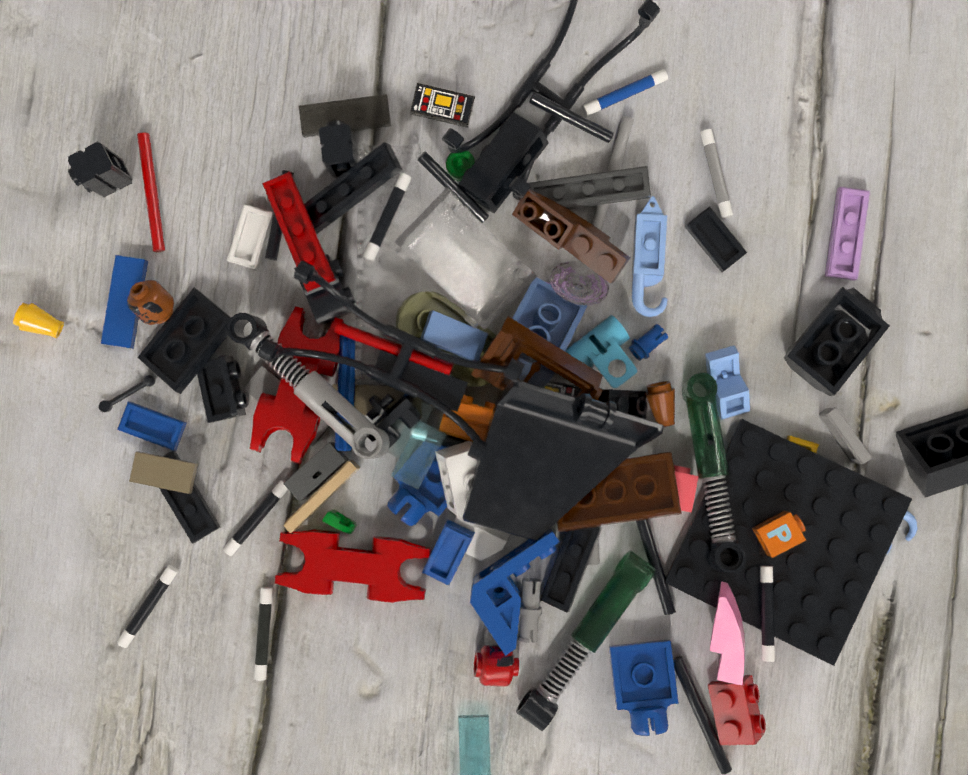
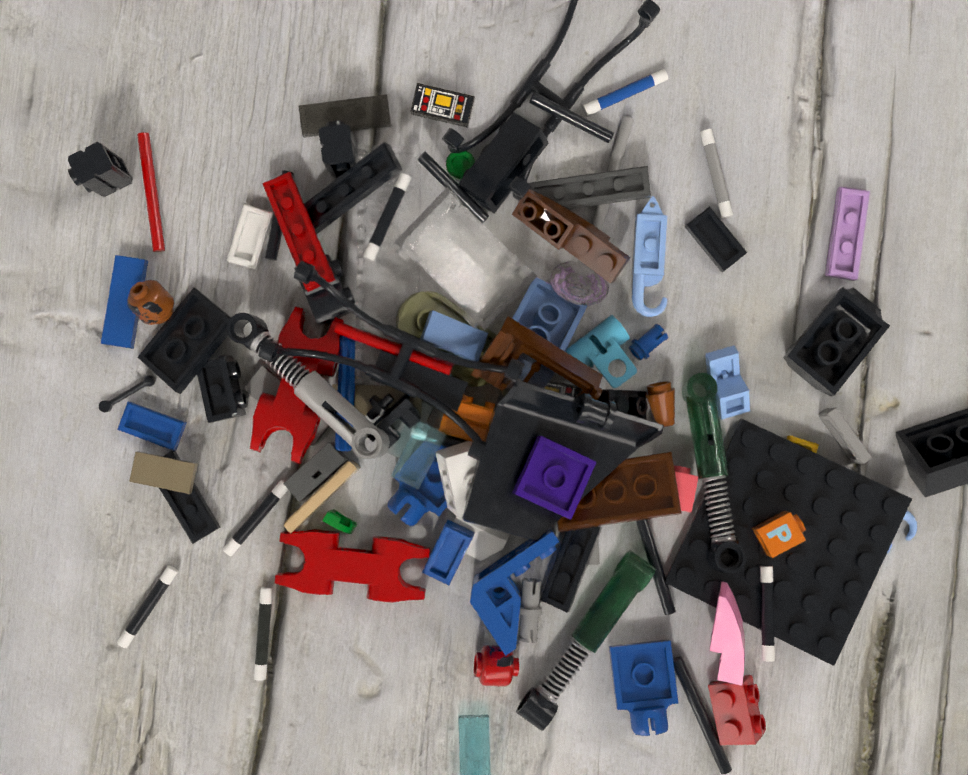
yellow cone [13,303,64,339] -> none
none -> dark purple plate [512,435,596,520]

